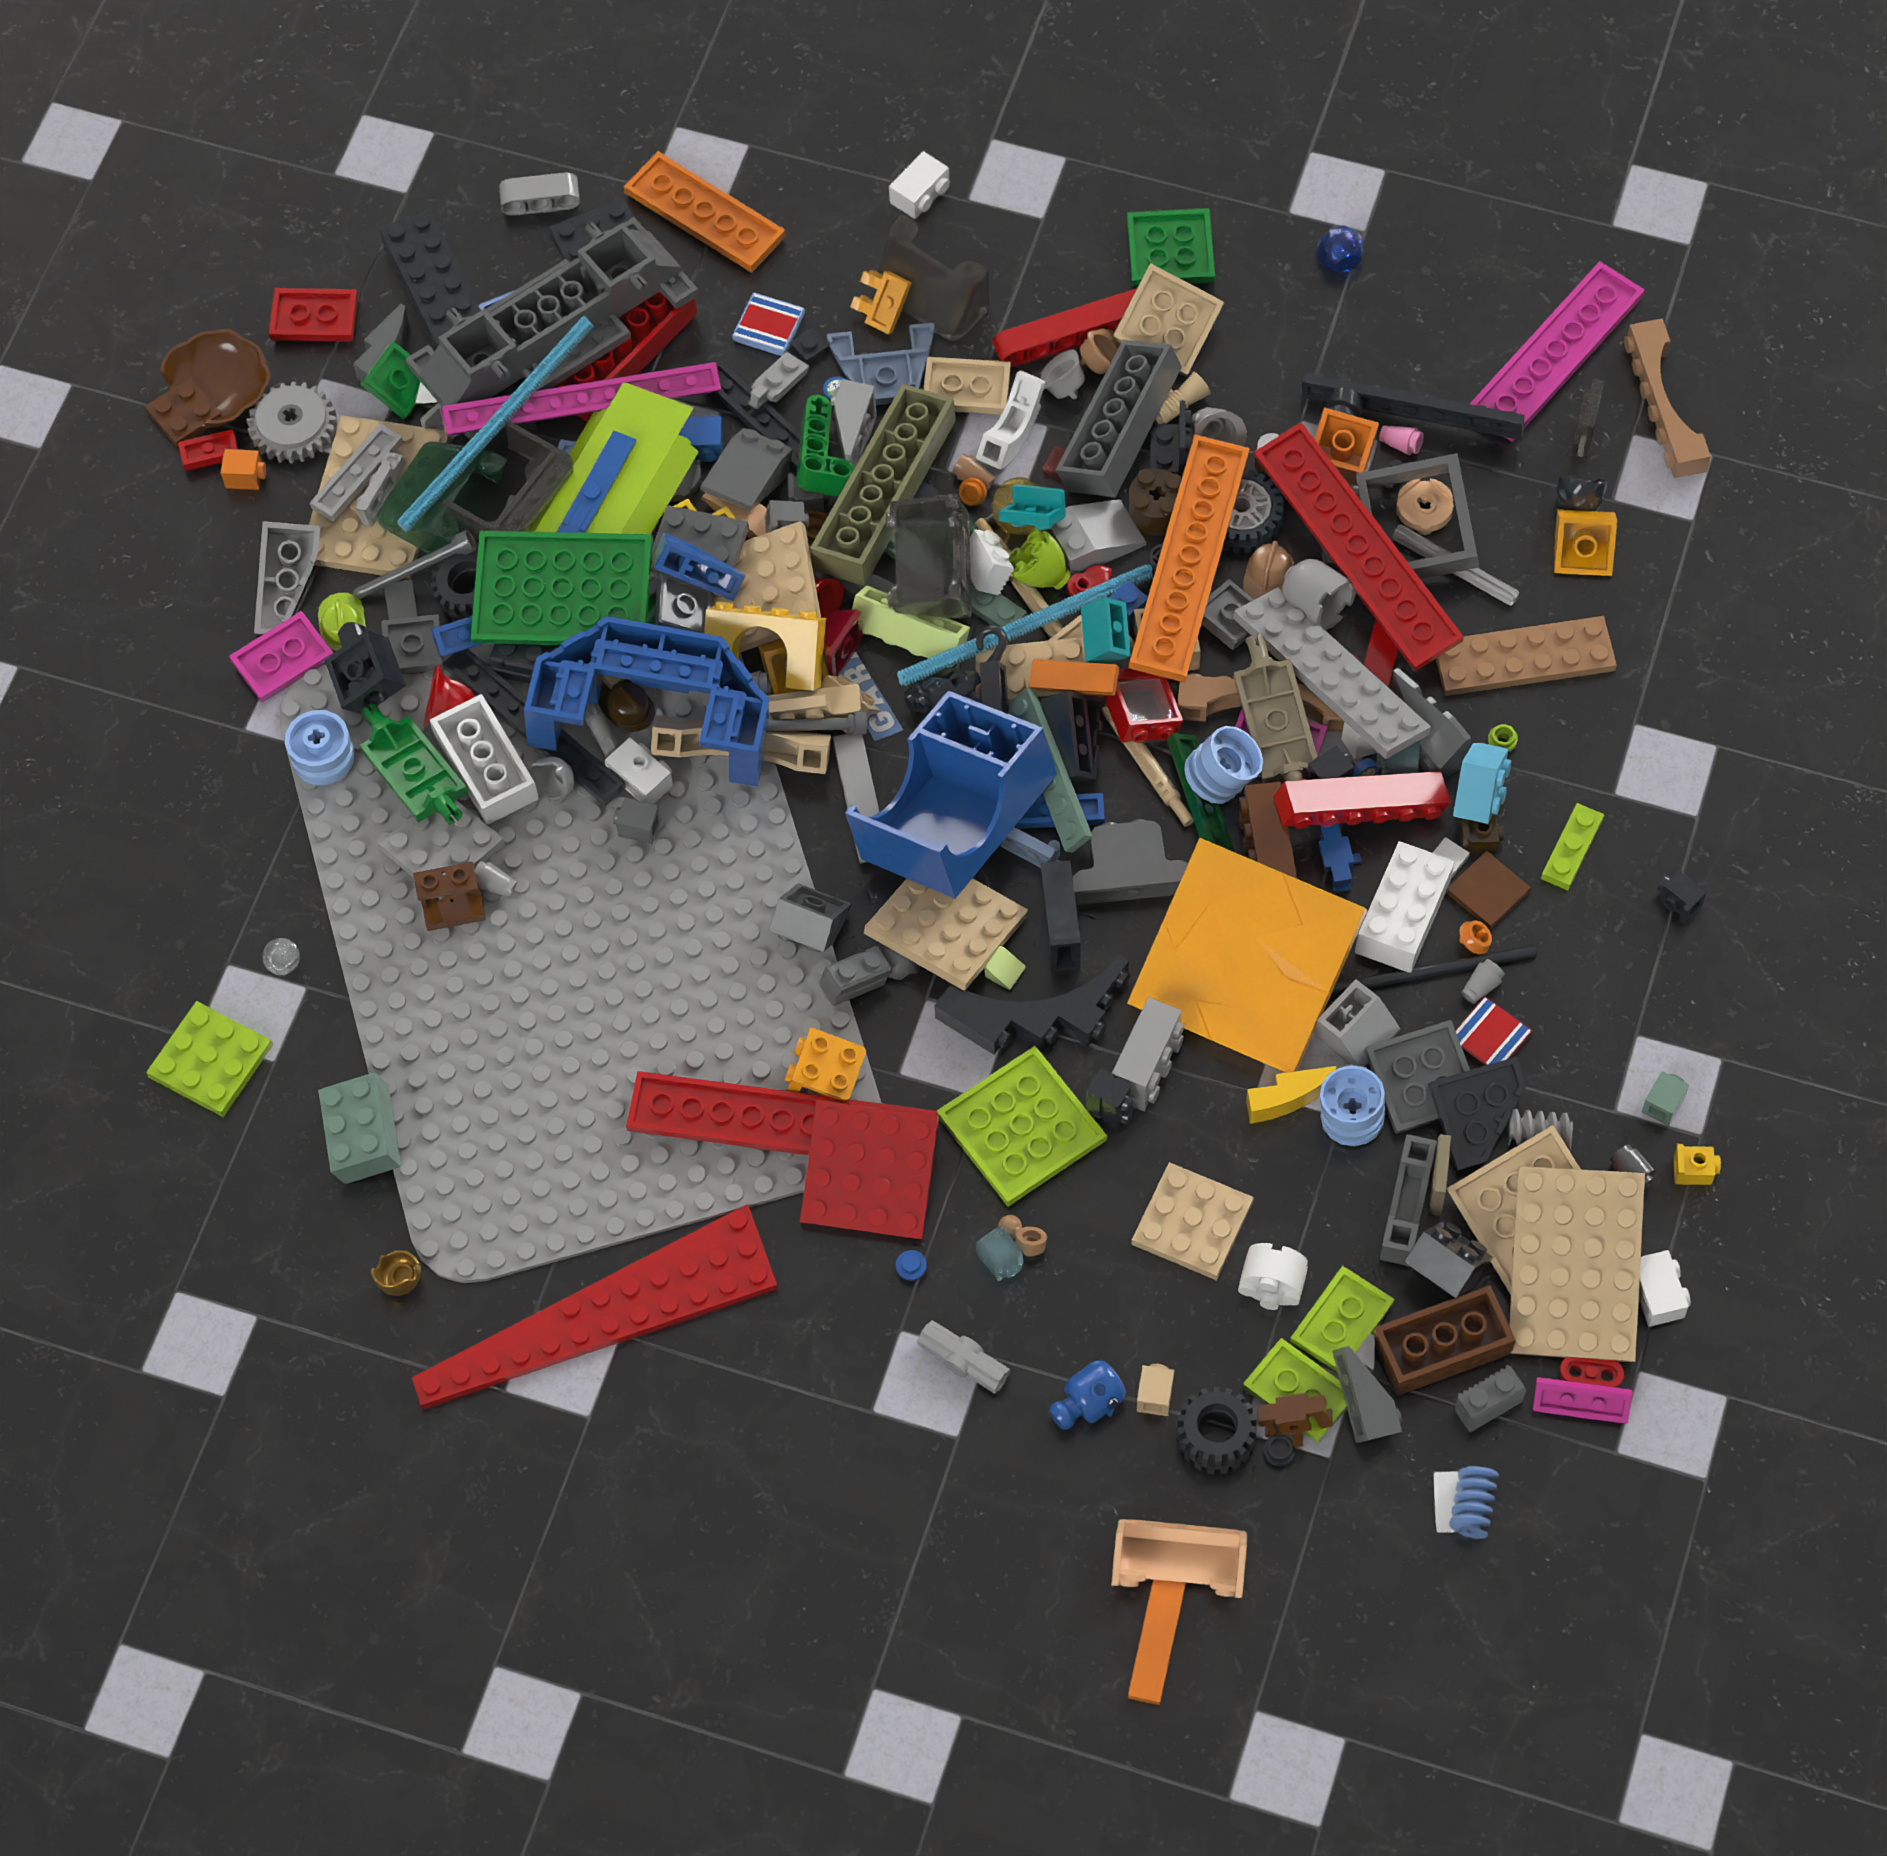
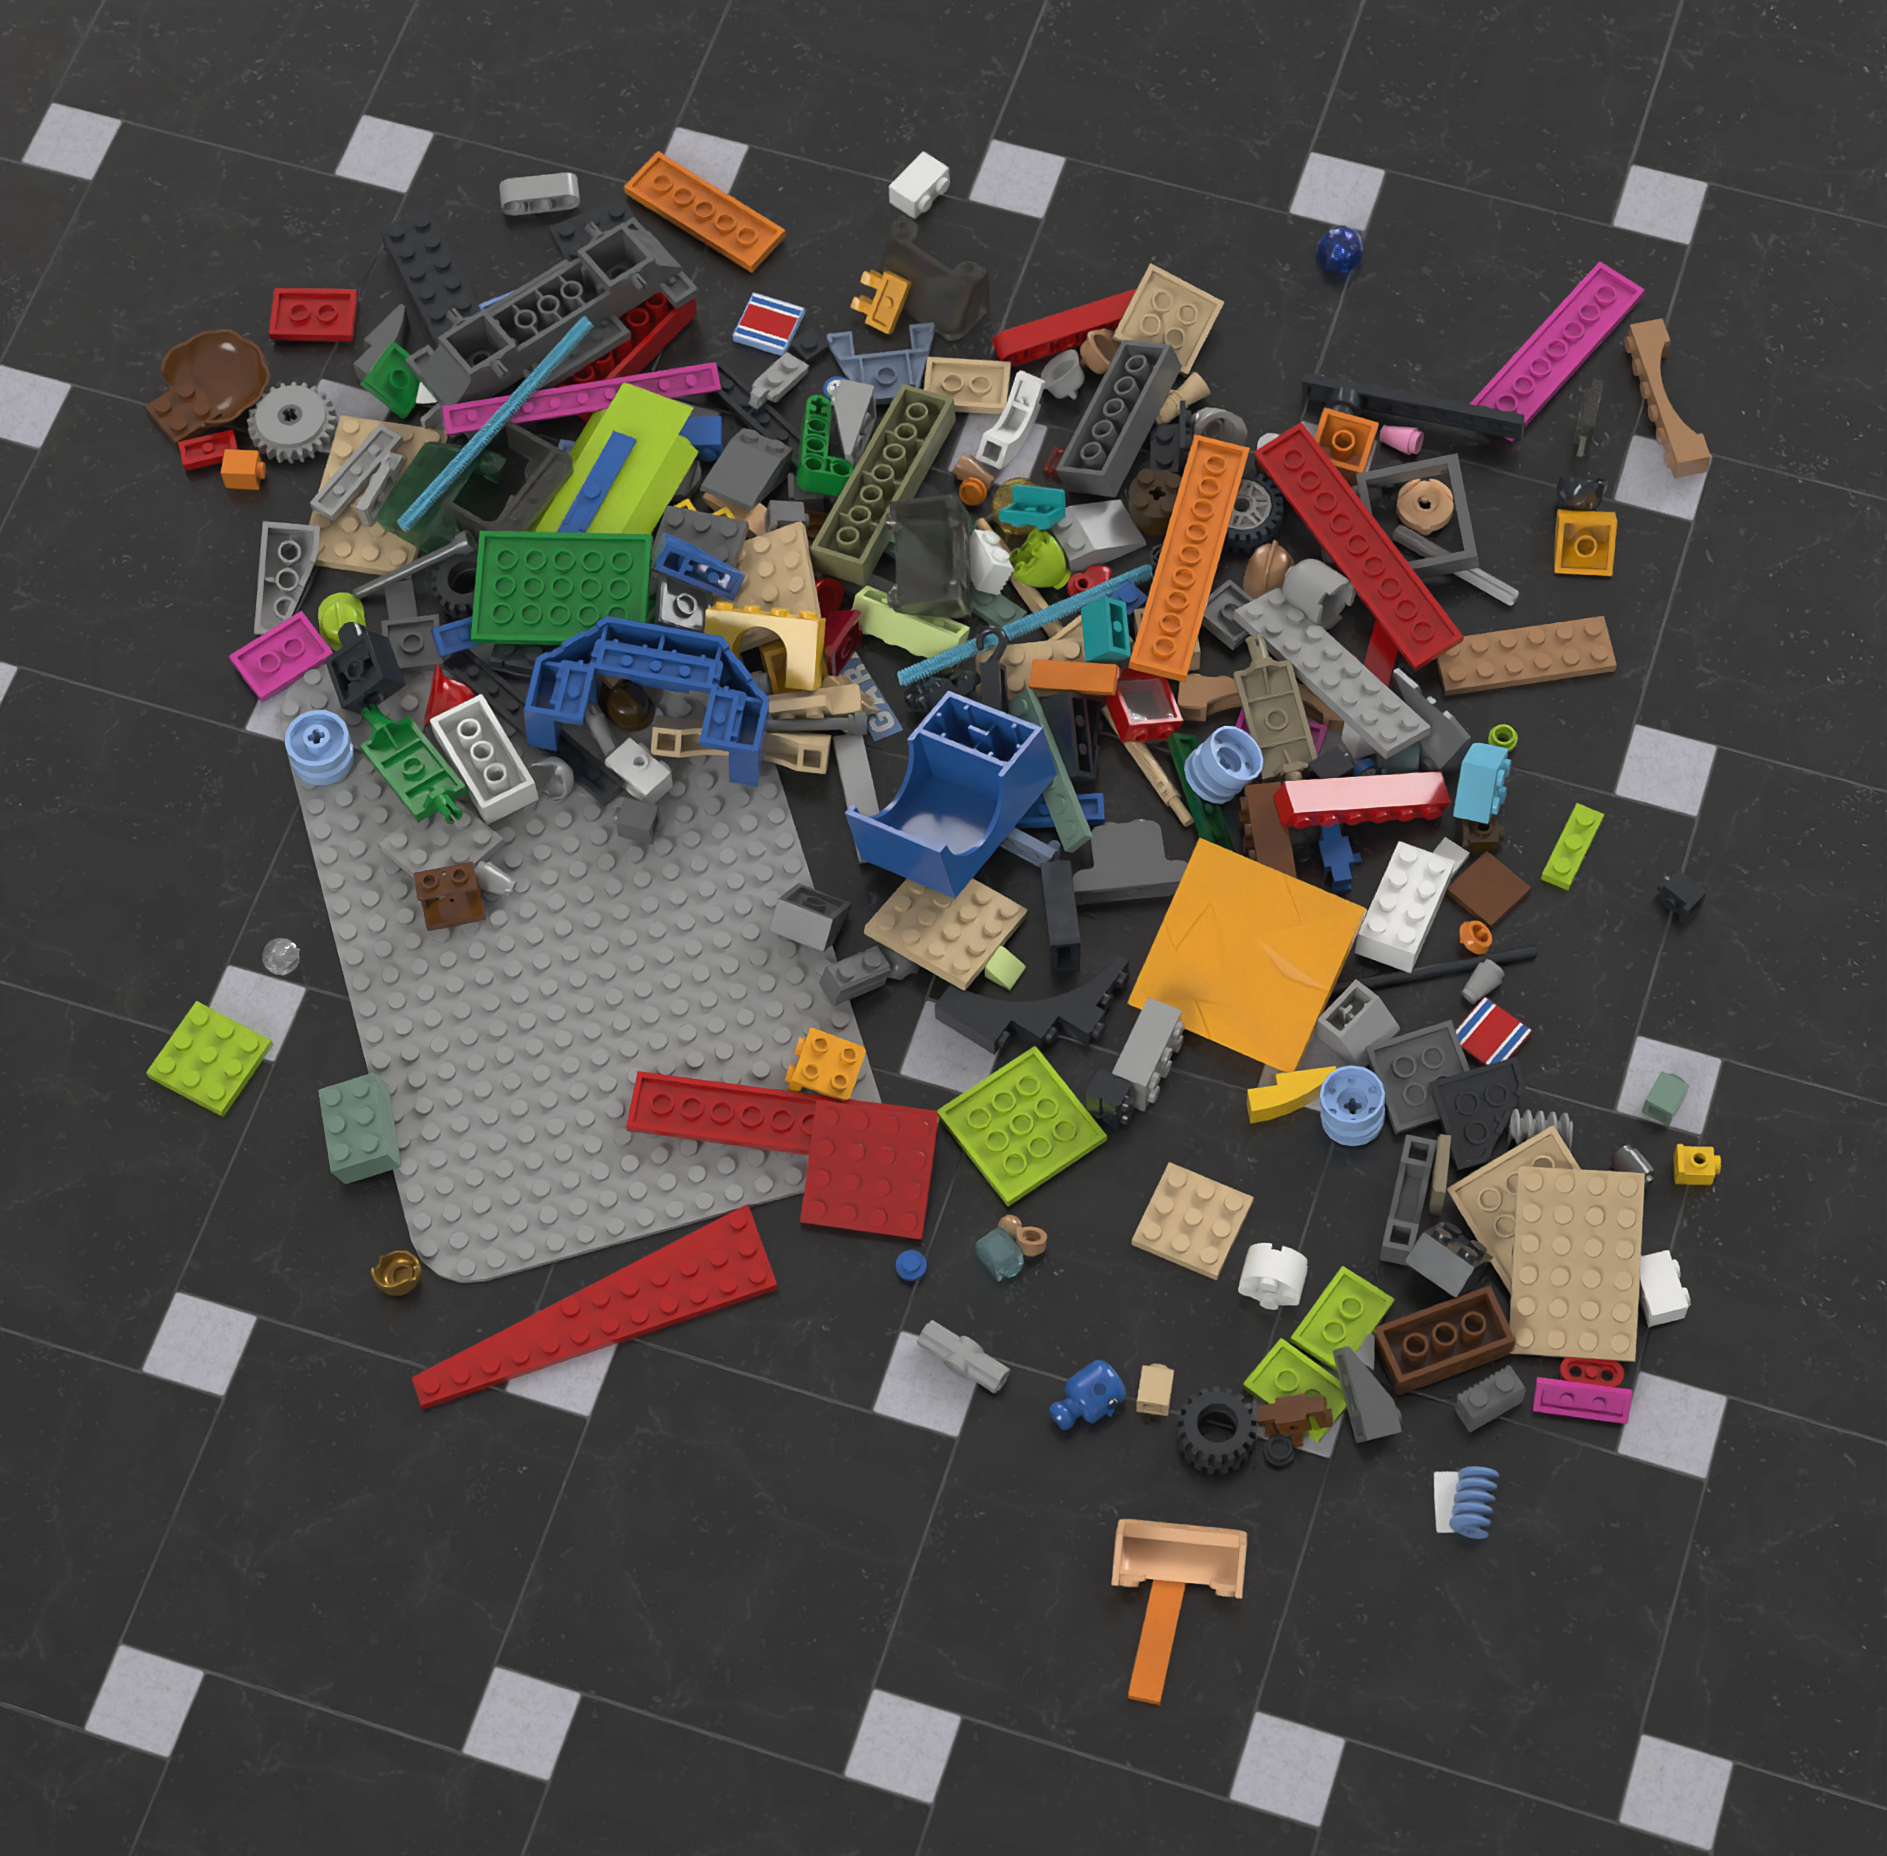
green plate [1127,208,1215,287] -> none

